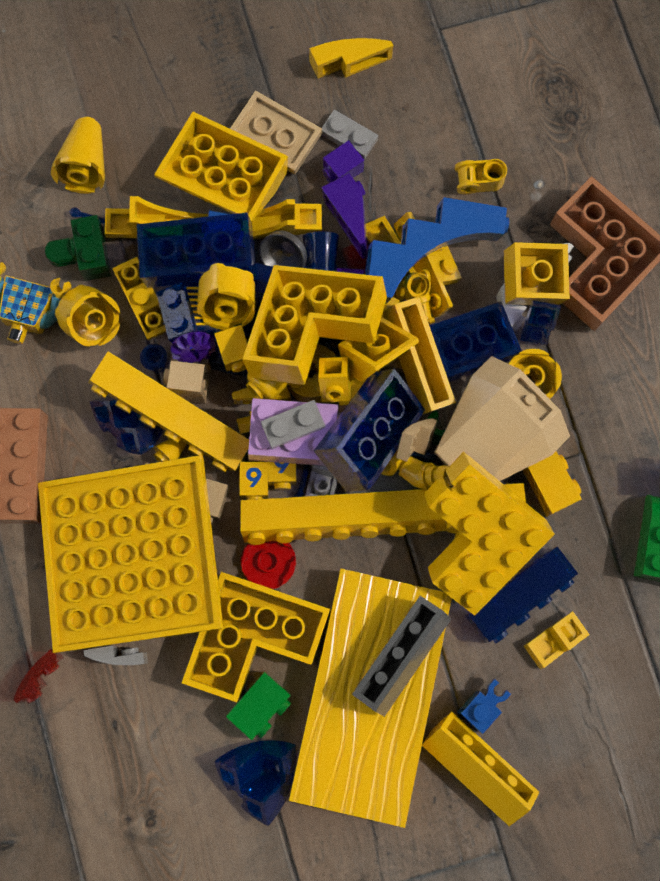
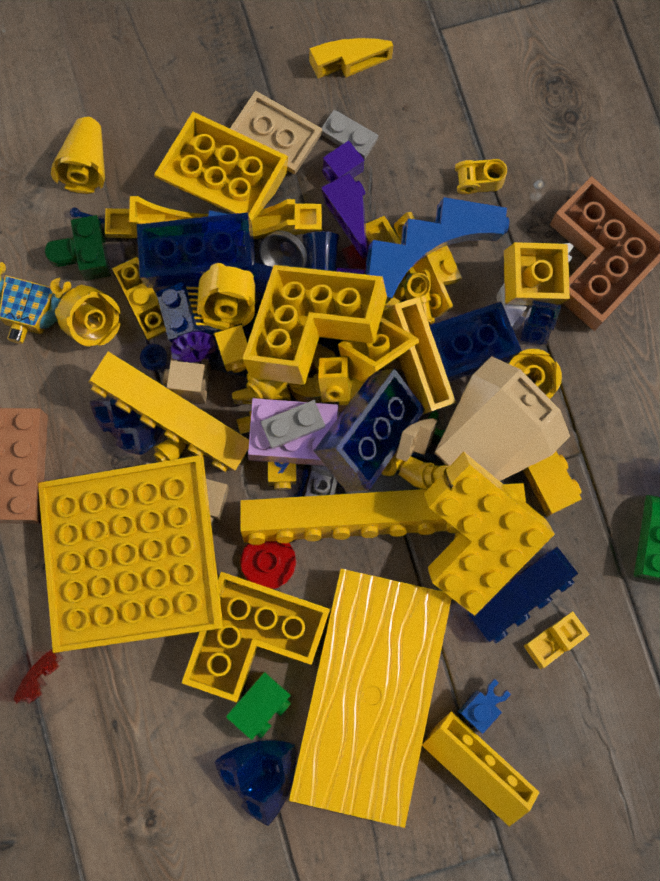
light grey slope [84,645,148,665] -> none
yellow brick [240,462,269,500] -> none
dark grey brick [352,596,451,717] -> none

